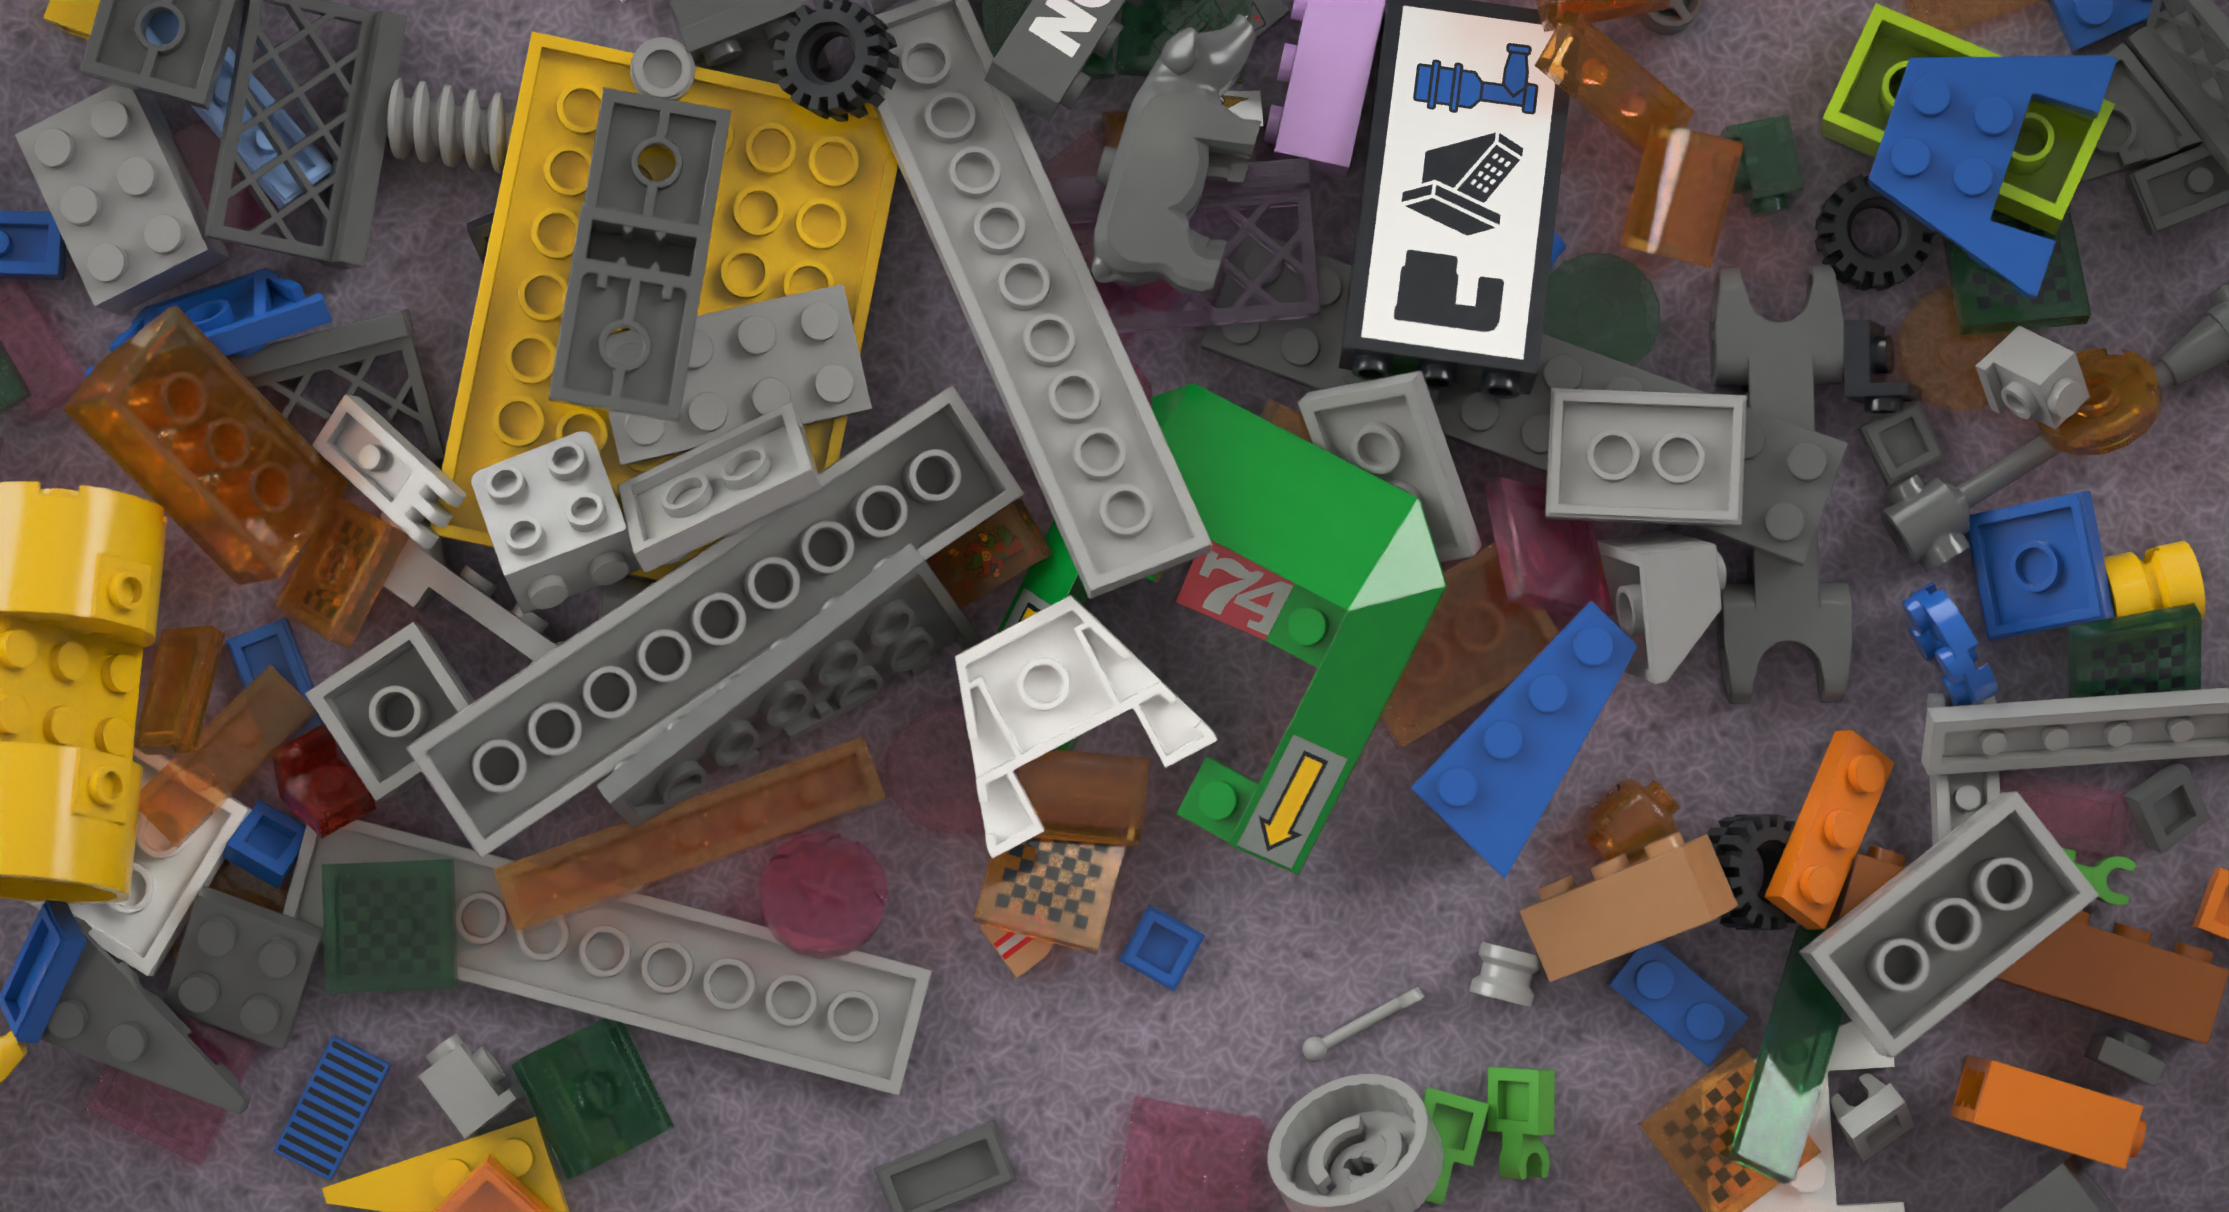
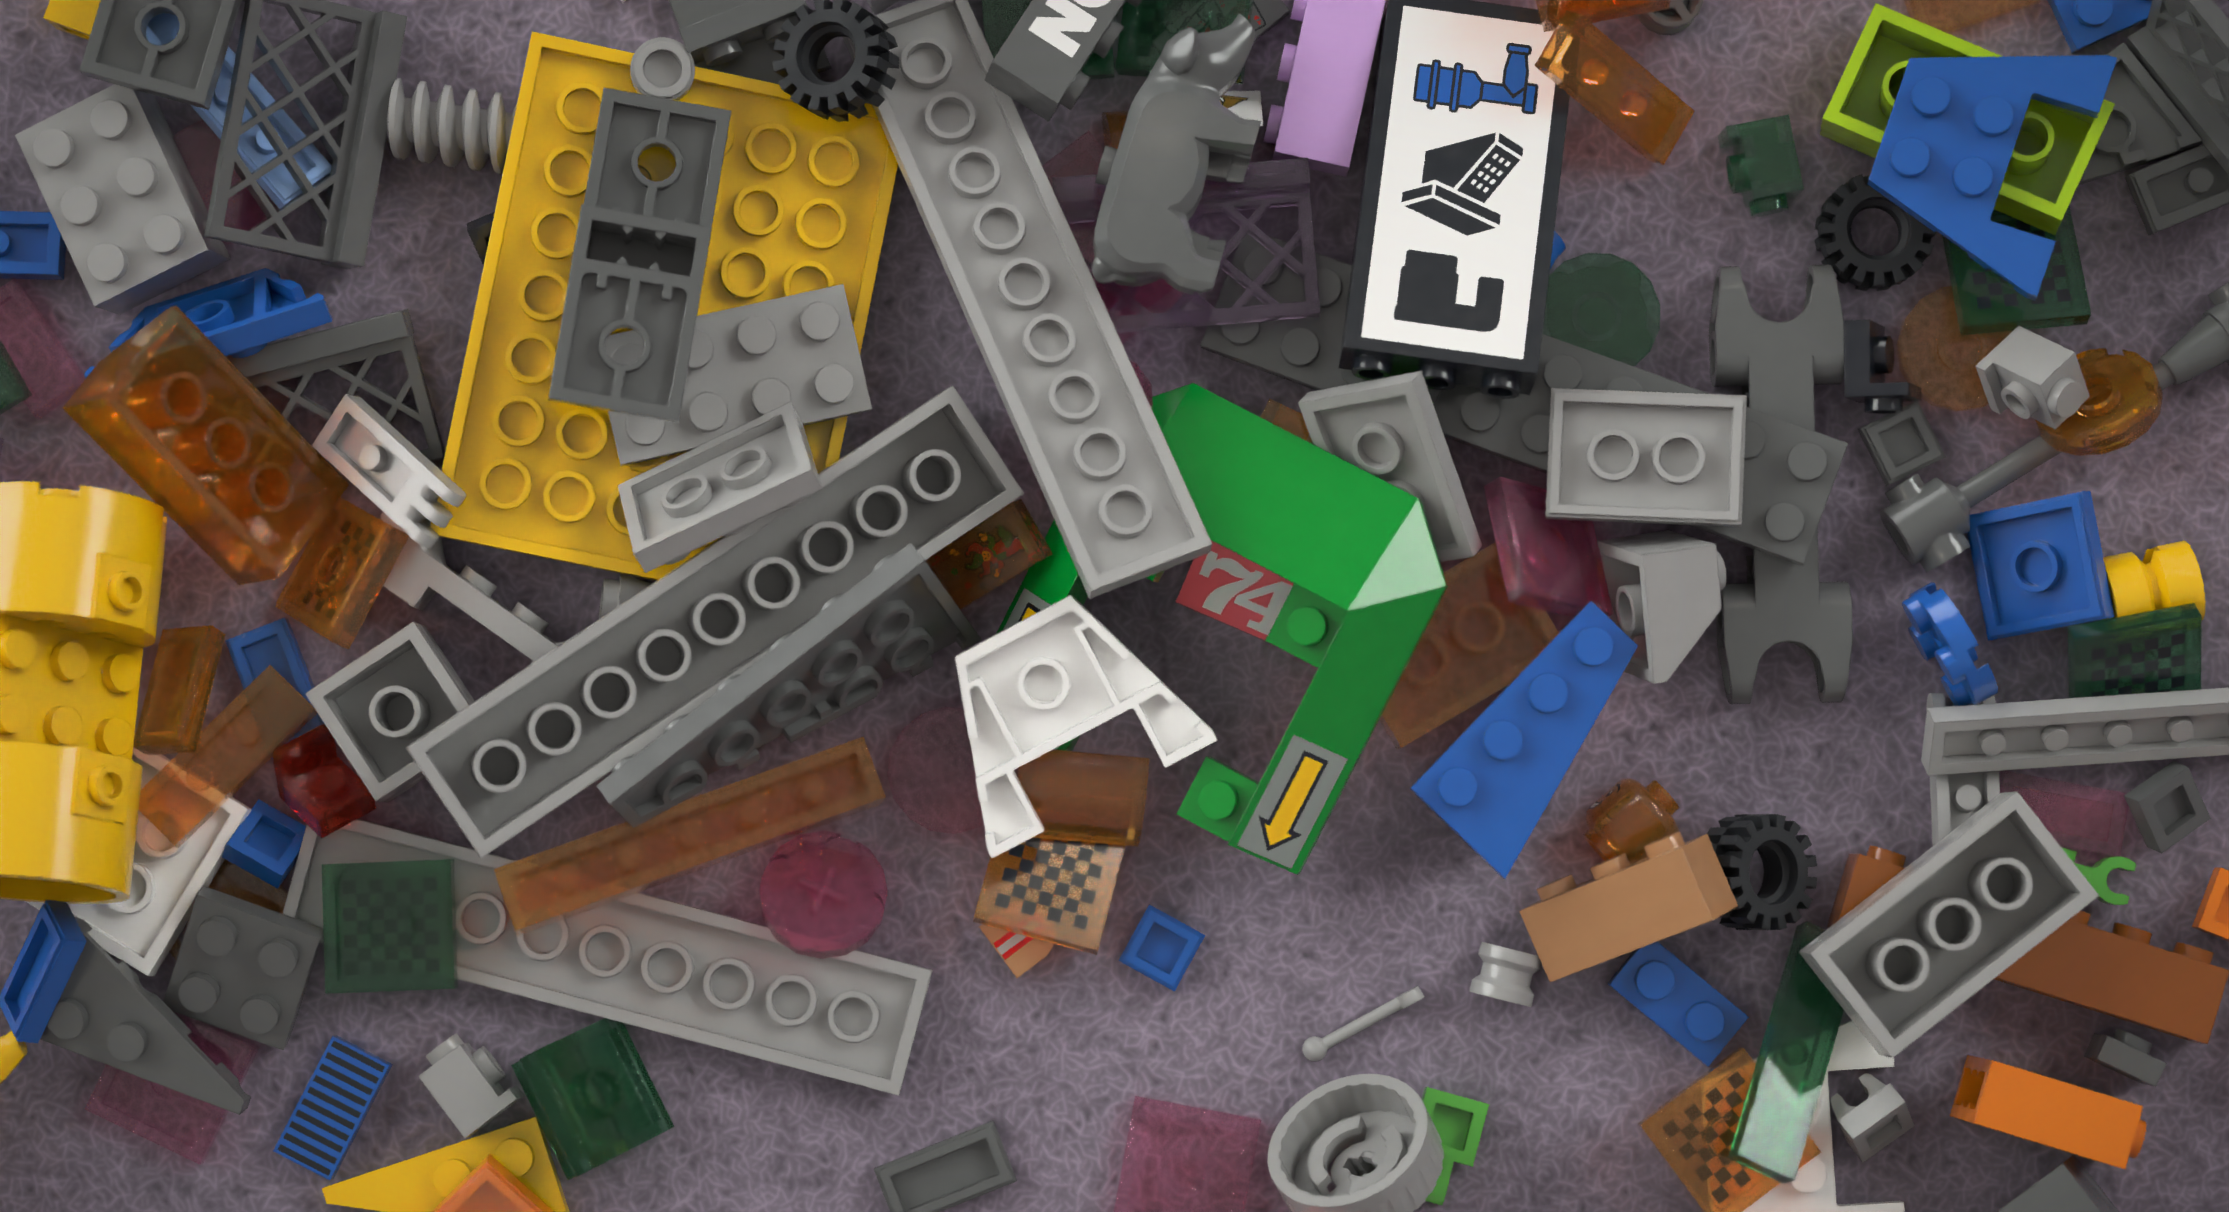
light grey bracket [471,431,642,615] -> none
bright green plate [1487,1066,1555,1180] -> none
clear orange brick [1619,122,1744,268] -> none
orange plate [1764,730,1895,930] -> none

